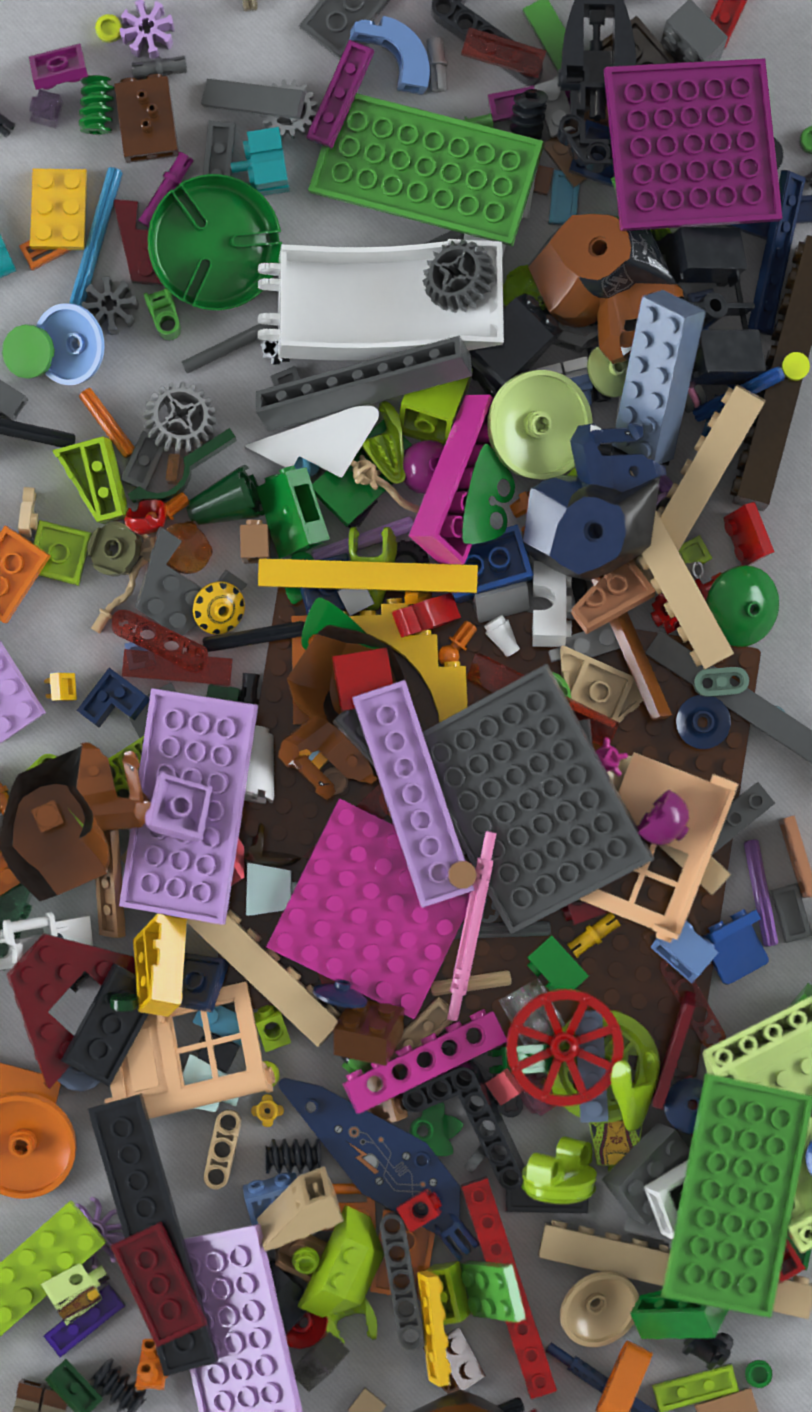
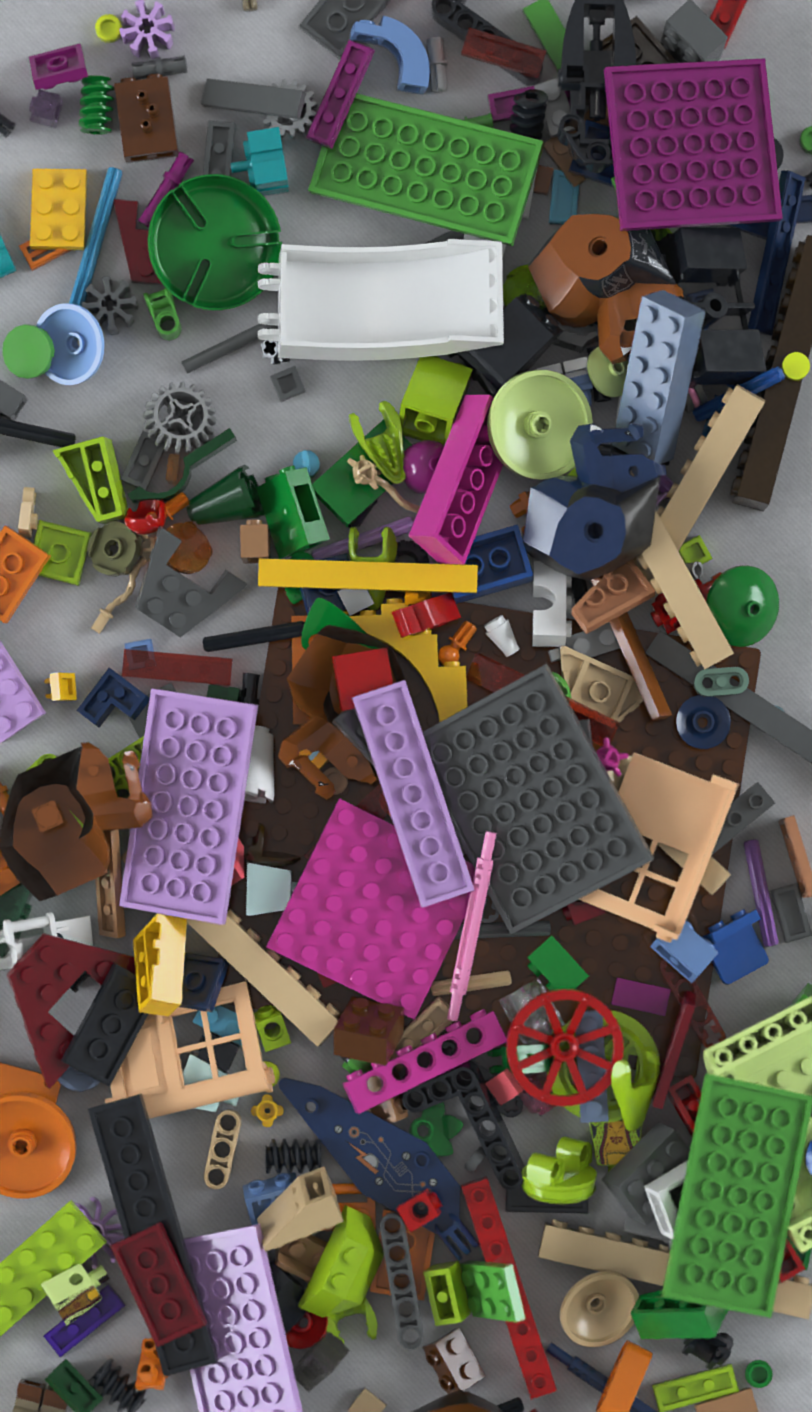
orange axle [79,388,135,458] -> none
dark green tile [110,993,138,1011] -> none
clear red beam [111,609,208,671] -> none
lavender slope [145,772,212,841] -> none
yellow dish [193,581,245,635] -> none
white sticker [245,406,379,478] -> none
dark grey brick [256,335,472,431] -> none
lime plate [292,1247,320,1274] -> none
dark blue dish [313,979,367,1008] -> none
yellow plate [417,1270,451,1387] -> none
dark grey gear [422,239,496,313] -> none
medium nougat tile [448,861,476,889] -> none
green piece [462,444,515,544] -> none
light grey slope [473,581,530,623] -> none
yellow pin [567,912,621,958] -> none
magenta cylinder [637,789,689,845] -> none
dark blue dish [664,1078,704,1134] -> none
red plate [723,501,775,566] -> none
none -> magenta tile [611,978,671,1016]

